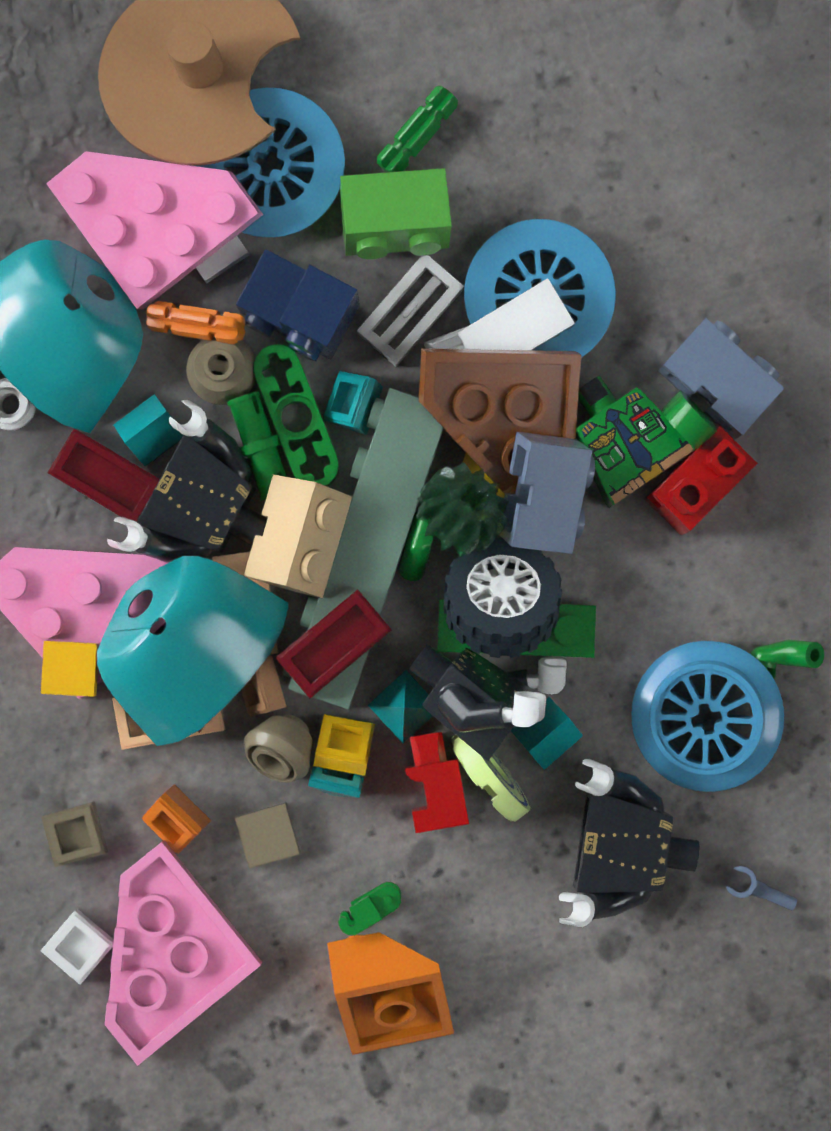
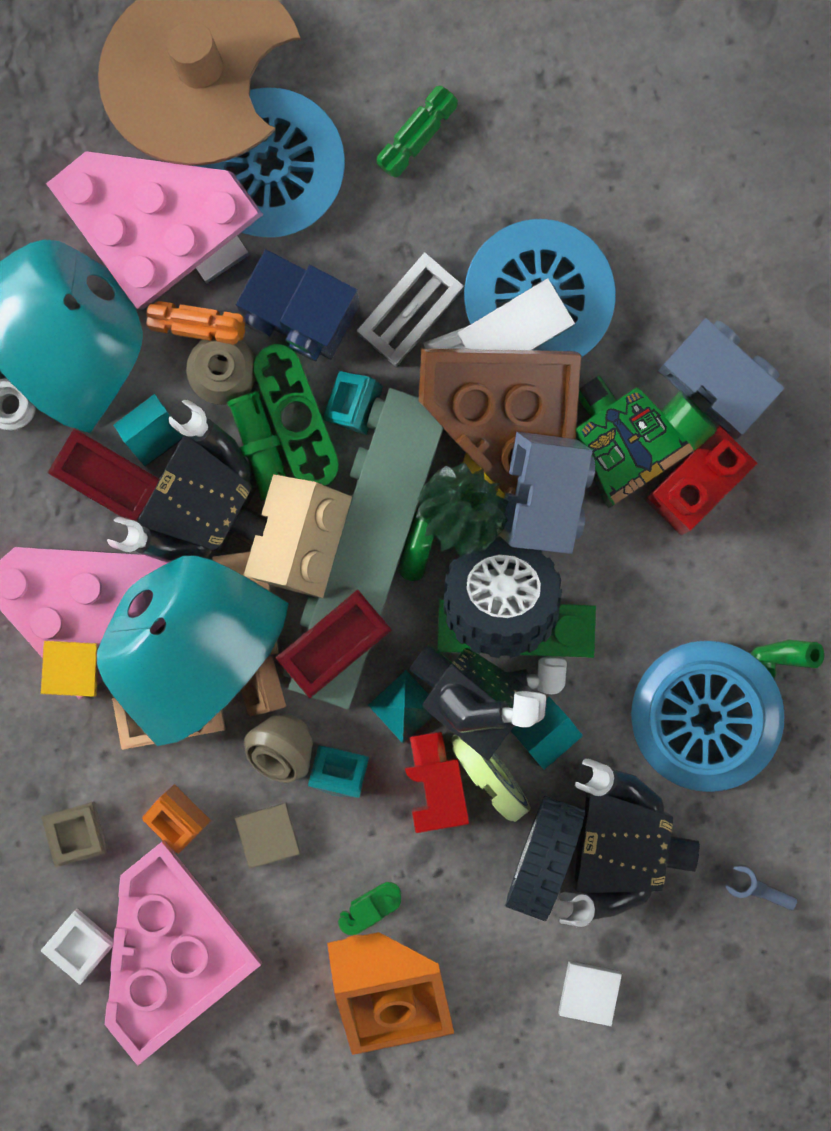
yellow tile [313,714,375,776] -> none
bright green brick [340,168,452,259] -> none
none -> black wheel [505,796,585,922]
none -> white tile [558,961,622,1026]

